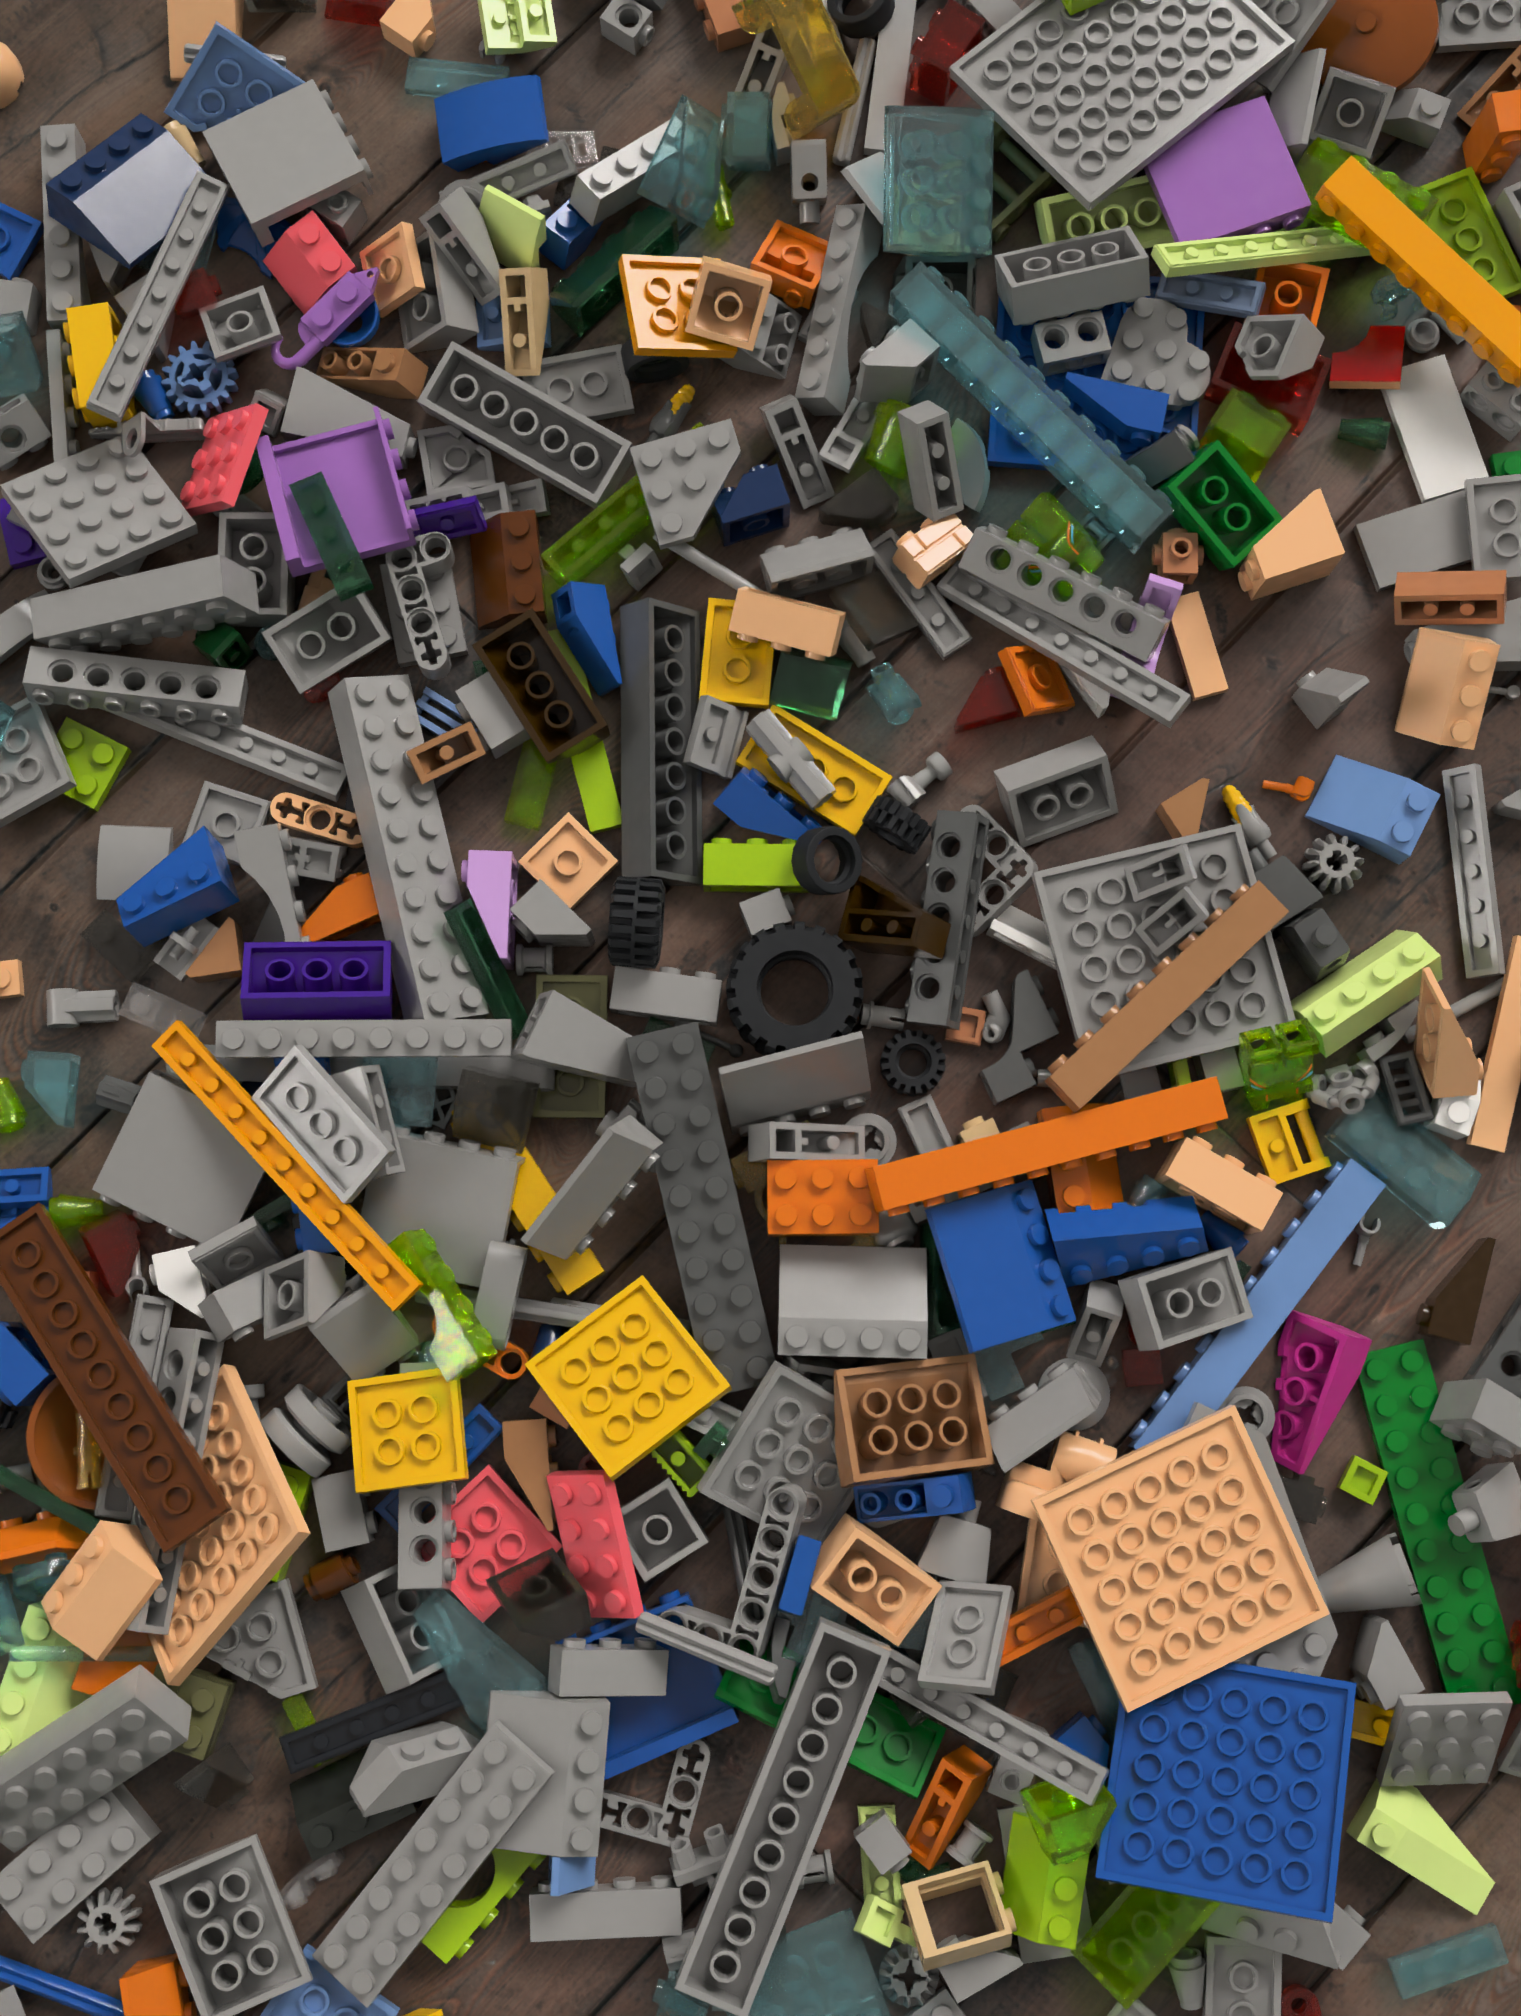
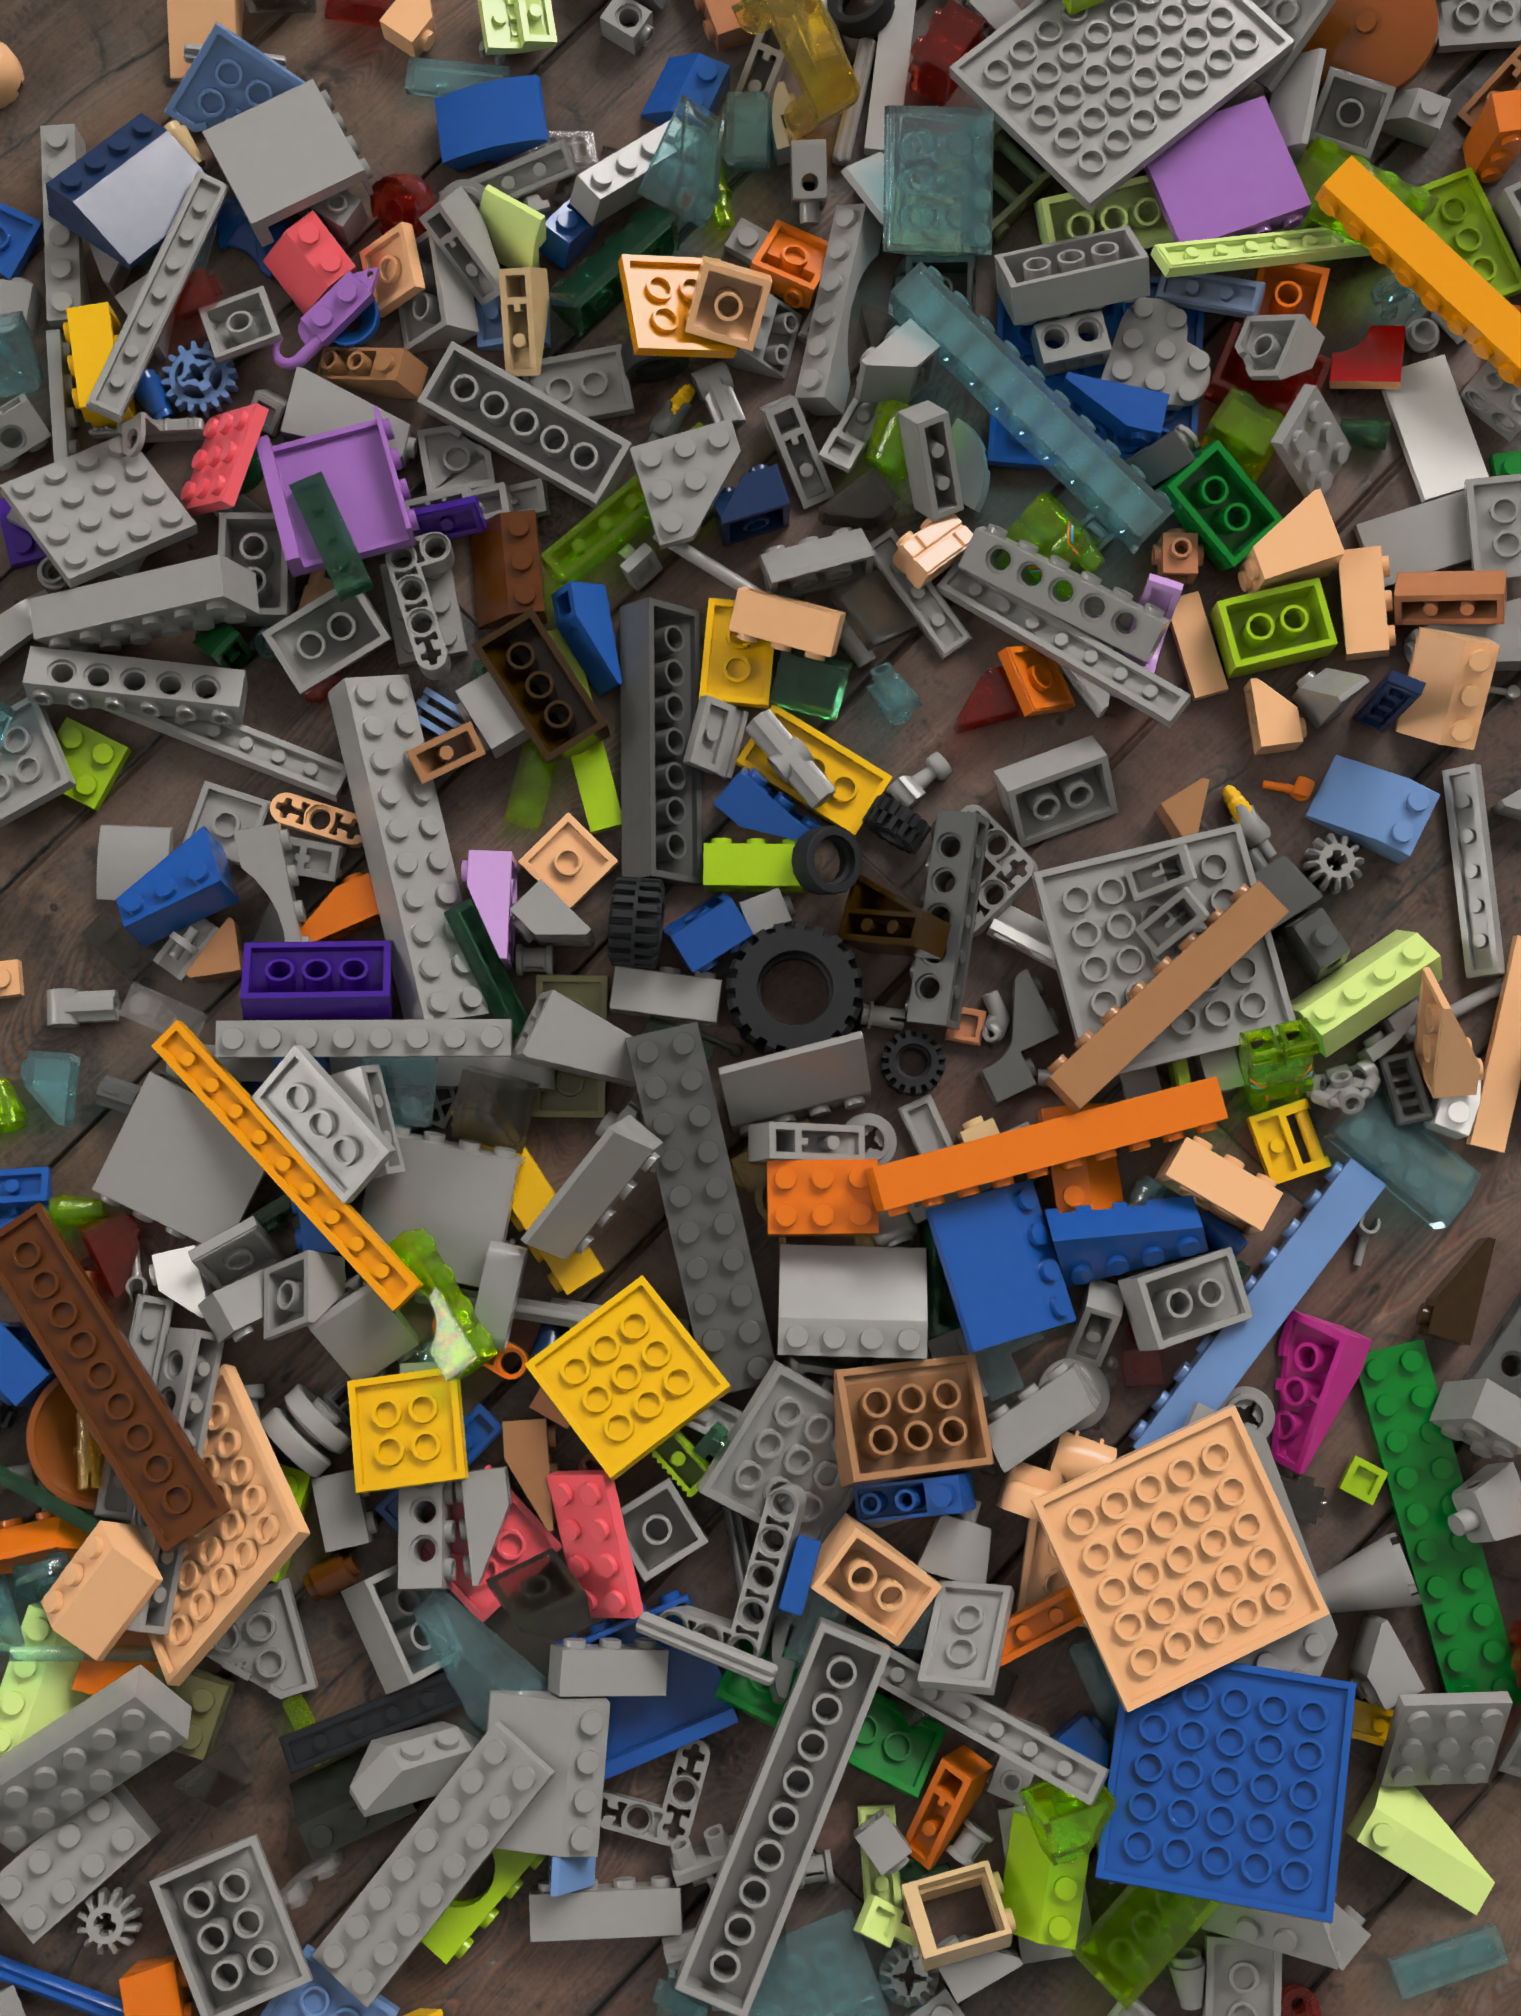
none -> clear red cylinder [370,172,437,239]
none -> light grey slope [455,1466,512,1587]
none -> blue slope [641,53,730,144]
none -> blue slope [663,892,753,973]
none -> light grey piece [691,360,746,431]
none -> light grey plate [724,217,769,265]
none -> lime brick [1210,577,1338,679]
none -> light nougat slope [1243,678,1307,755]
none -> light grey plate [1270,384,1352,498]
none -> light nougat brick [1338,546,1396,661]
none -> dark blue tile [1352,669,1426,732]

